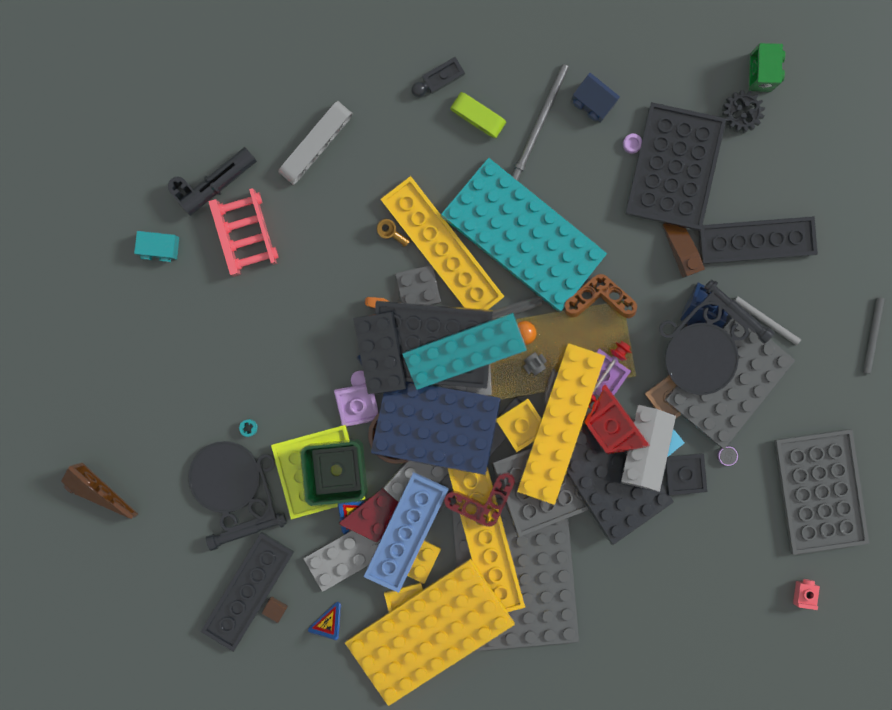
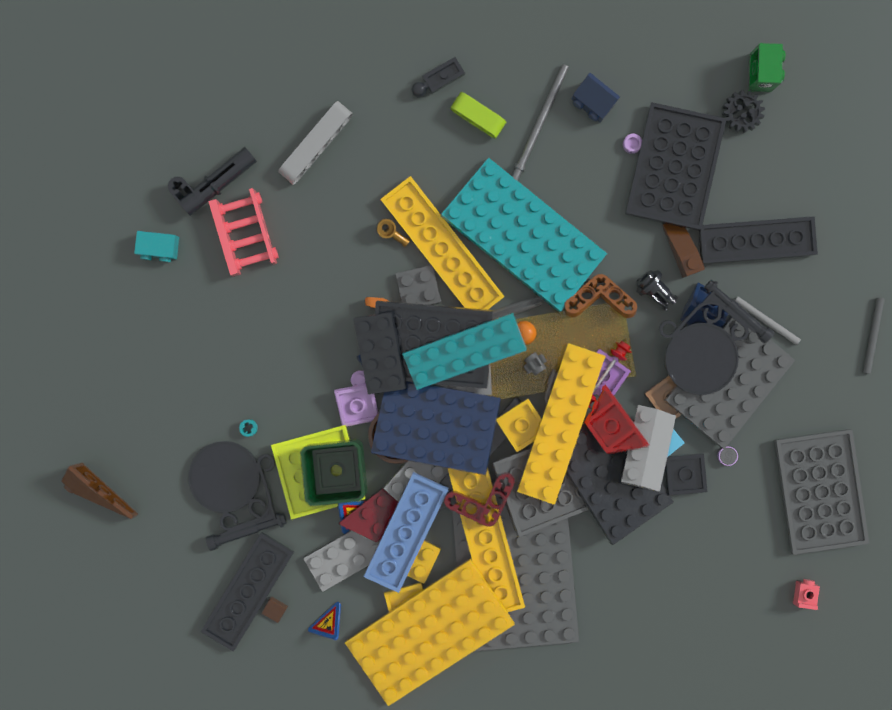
none -> black piece [636,270,678,311]

